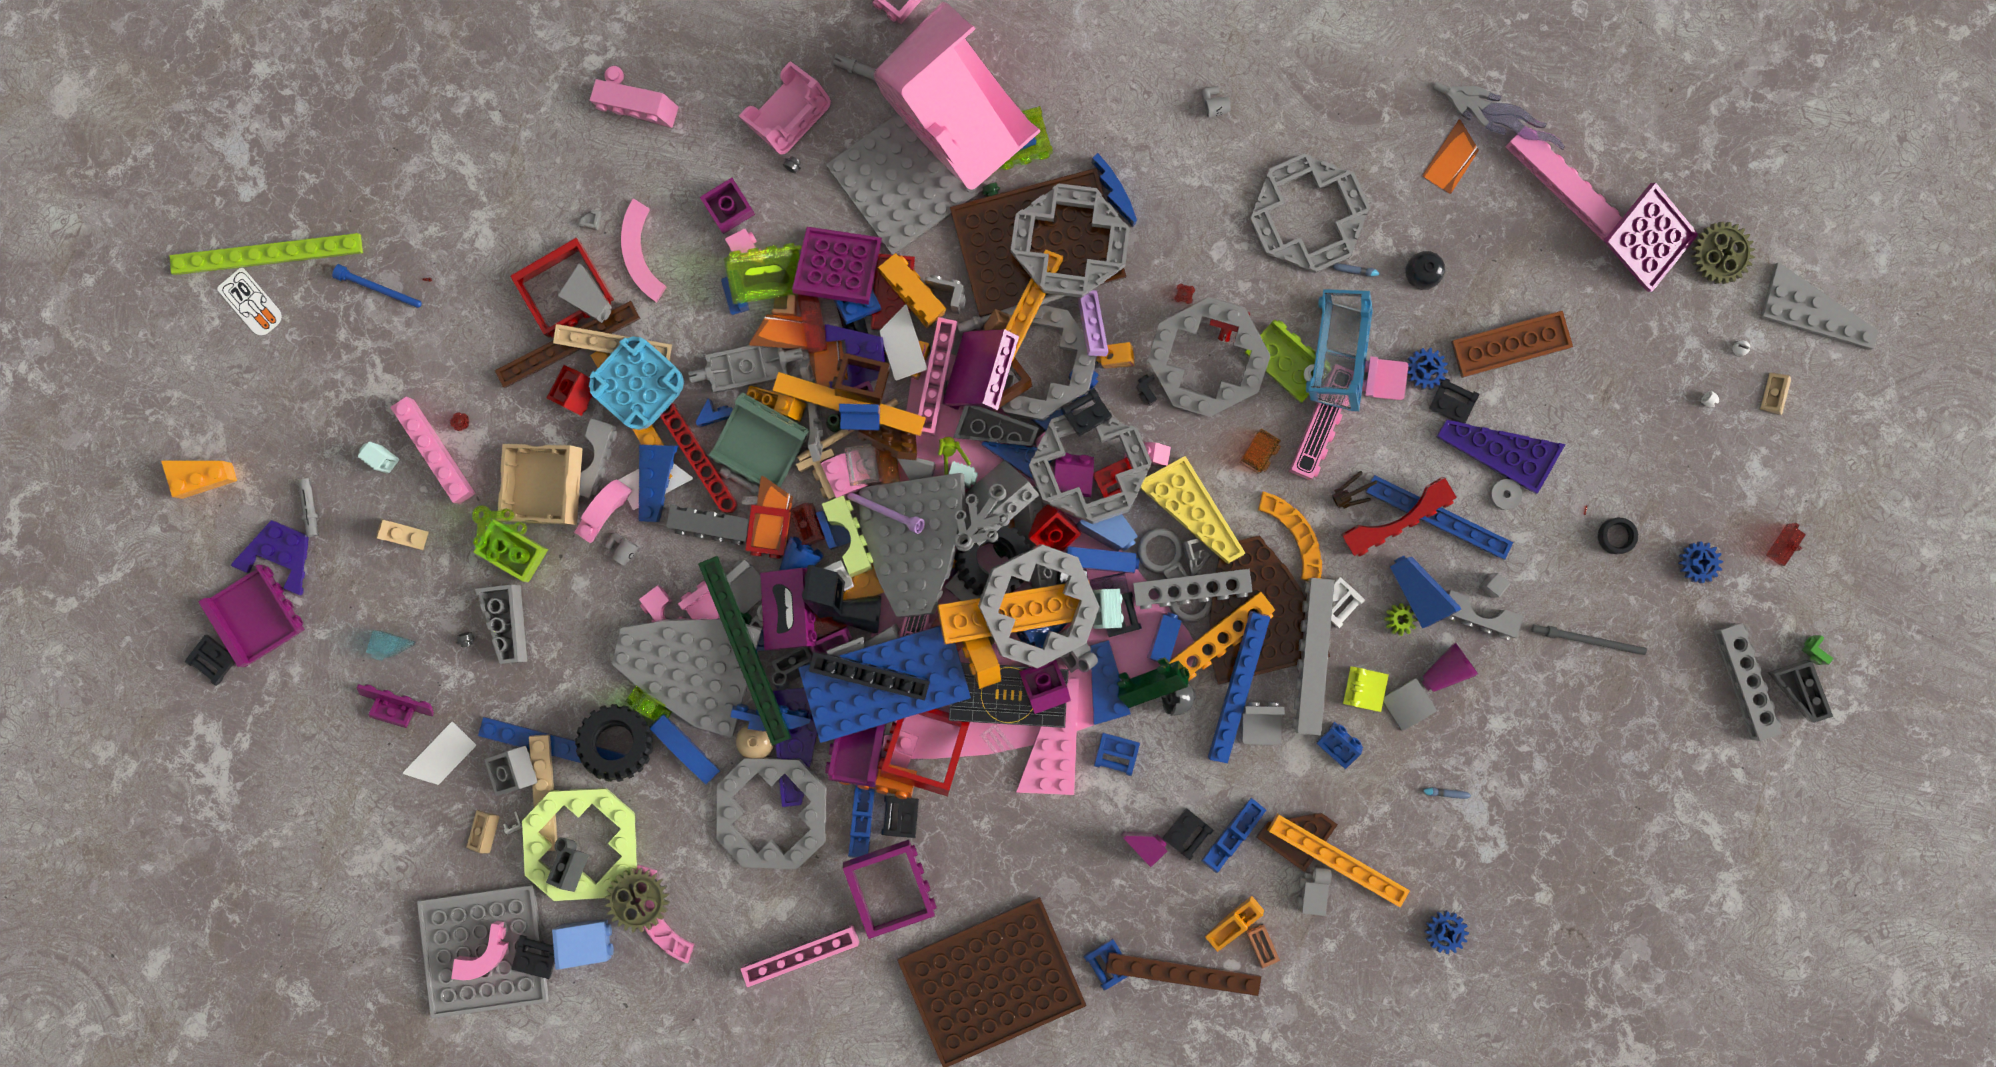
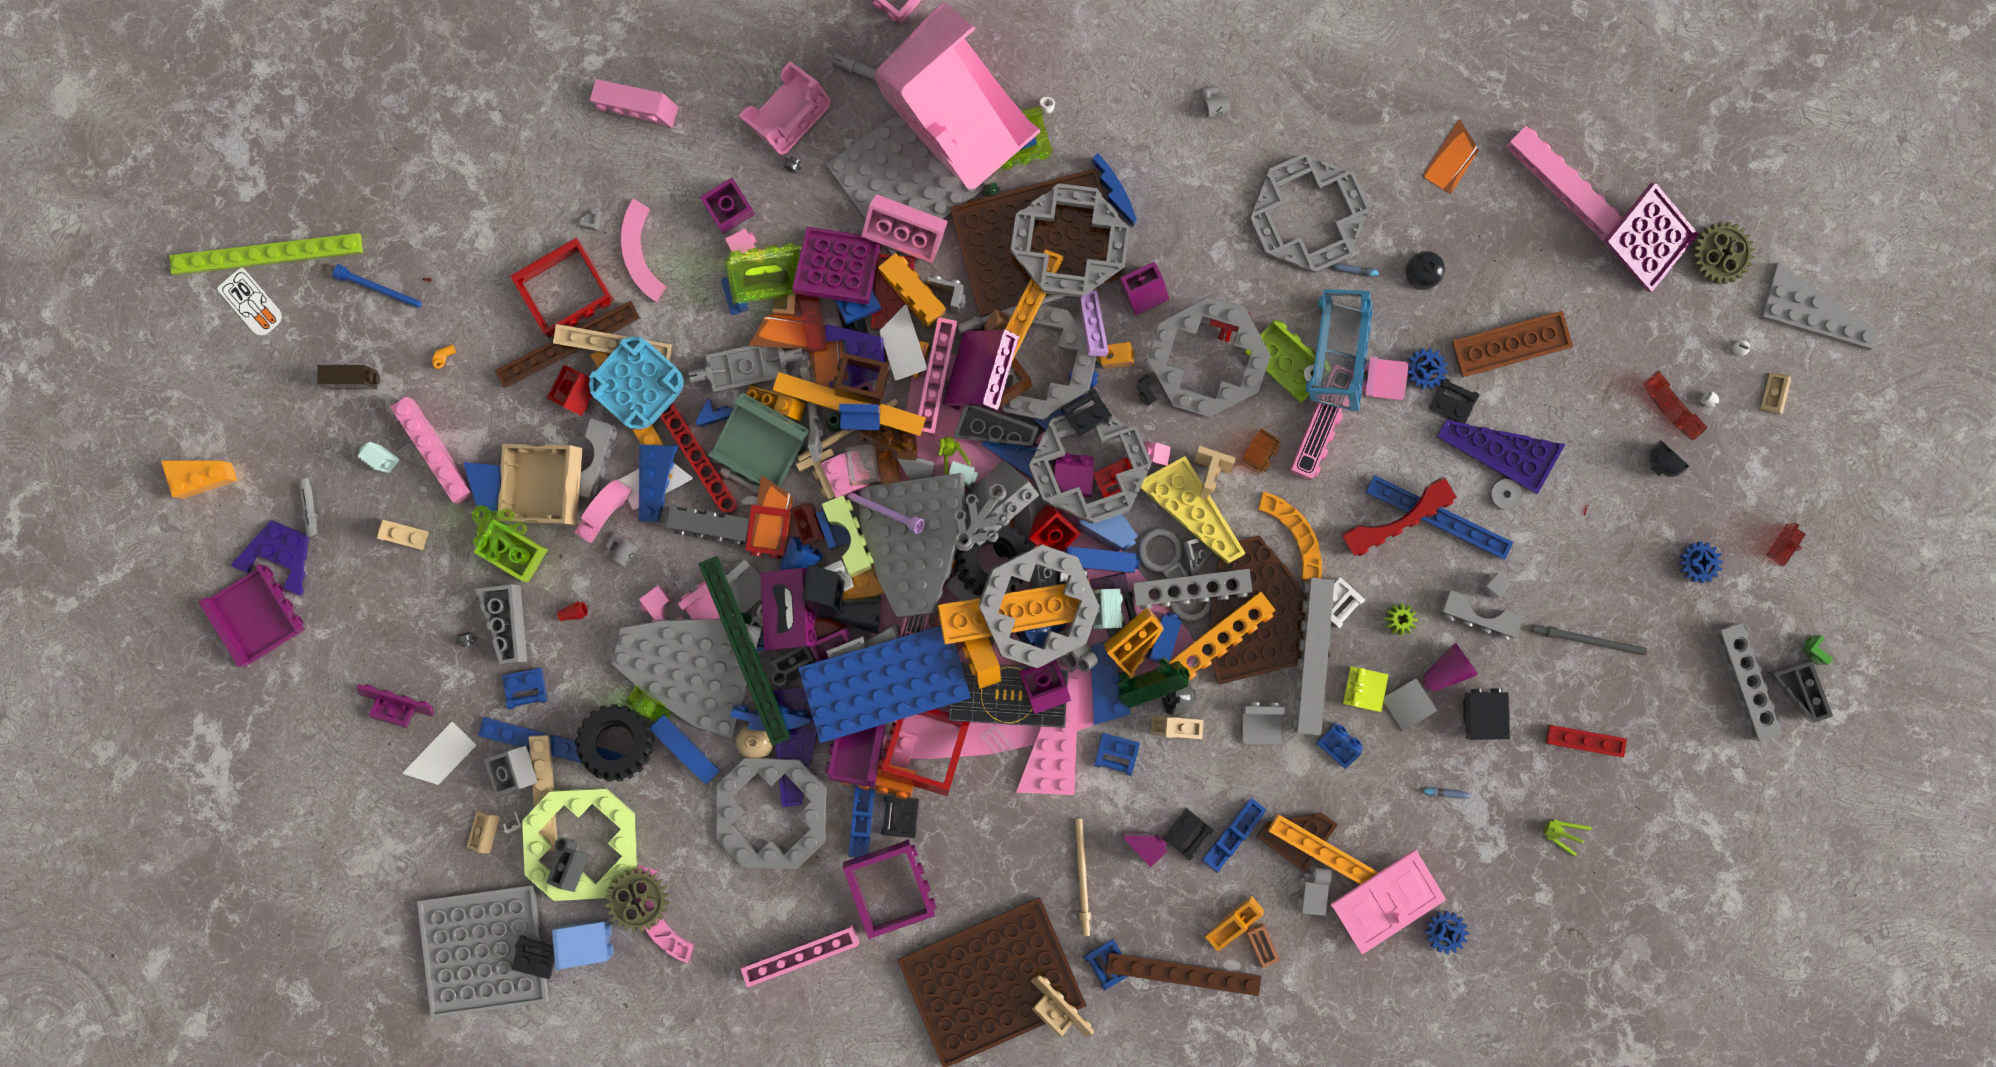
black plate [185,635,235,686] -> none
clear light blue slope [366,630,416,661] -> none
clear red plate [450,412,469,431] -> none
bright pink arch [451,921,509,980] -> none
light grey slope [558,264,612,323] -> none
bright pink plate [604,66,624,84] -> none
black brick [809,650,930,701] -> none
clear red plate [1174,284,1195,304] -> none
blue plate [1208,611,1270,763] -> none
dark brown plant [1332,471,1377,509] -> none
blue slope [1390,556,1462,629] -> none
clear purple piece [1434,82,1565,150] -> none
black tyre [1598,517,1639,554] -> none
none -> dark brown brick [317,365,380,390]
none -> light orange arm [432,344,456,369]
none -> blue slope [464,462,501,516]
none -> blue plate [502,668,547,710]
none -> red cone [557,601,588,621]
none -> bright pink slope [861,194,948,263]
none -> tan bracket [1031,975,1094,1037]
none -> white hinge [1039,97,1055,114]
none -> tan bar [1075,818,1091,936]
none -> light orange wedge [1103,607,1164,679]
none -> magenta slope [1119,262,1170,316]
none -> tan bracket [1150,715,1204,739]
none -> tan bracket [1193,446,1236,500]
none -> bright pink door [1330,849,1446,955]
none -> black brick [1463,688,1510,740]
none -> lime plant [1544,819,1592,856]
none -> red plate [1545,725,1627,758]
none -> clear red slope [1643,370,1708,441]
none -> black cylinder [1649,440,1690,477]

